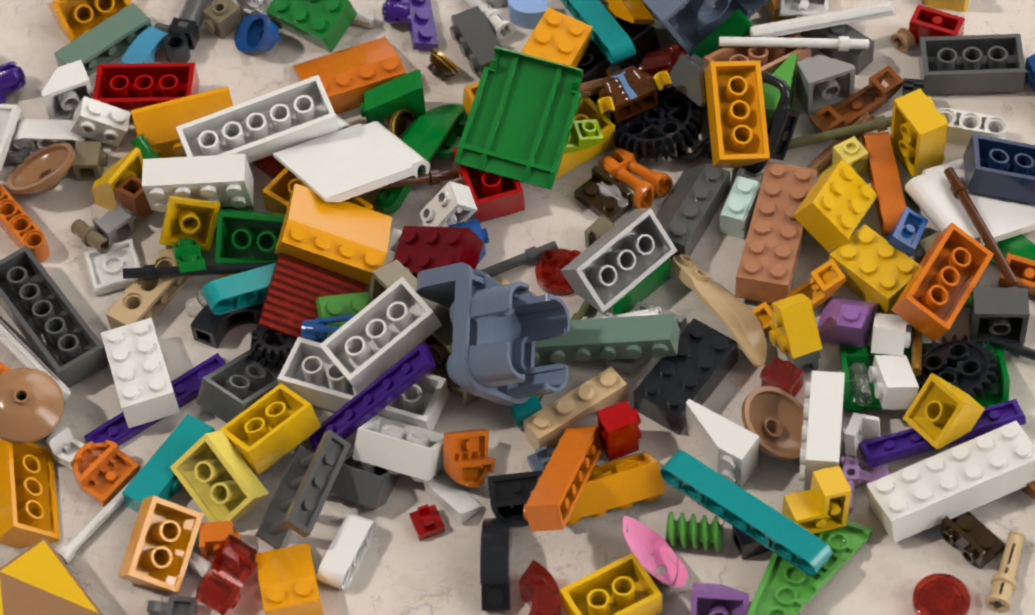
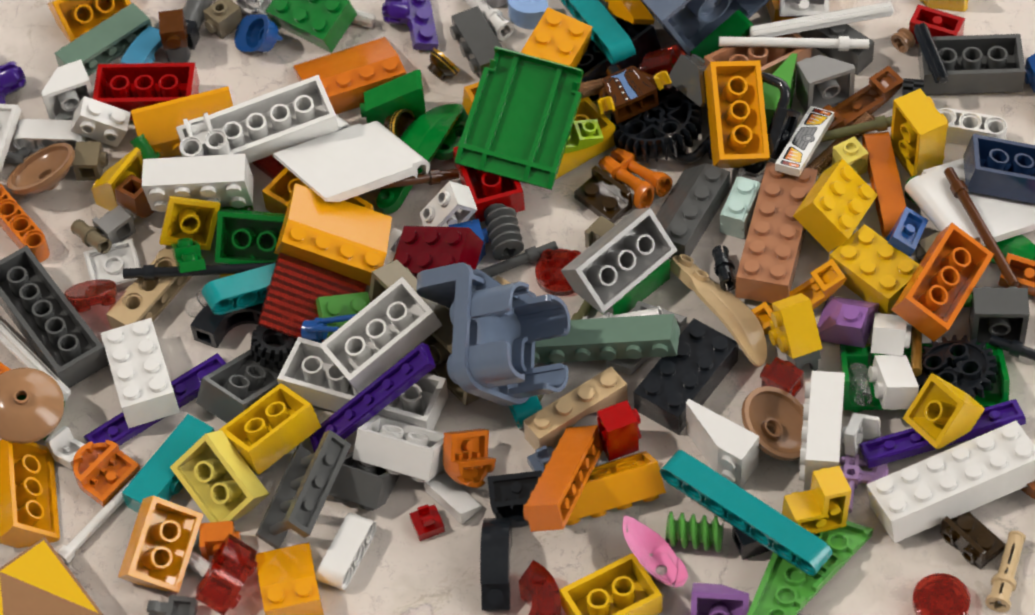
none -> clear red tile [64,279,118,312]
none -> reddish brown brick [159,9,188,50]
none -> white piece [179,112,230,157]
none -> dark grey piece [484,203,524,260]
none -> black pin [712,245,736,291]
none -> tile [775,106,834,177]
none -> black axle [914,23,949,85]

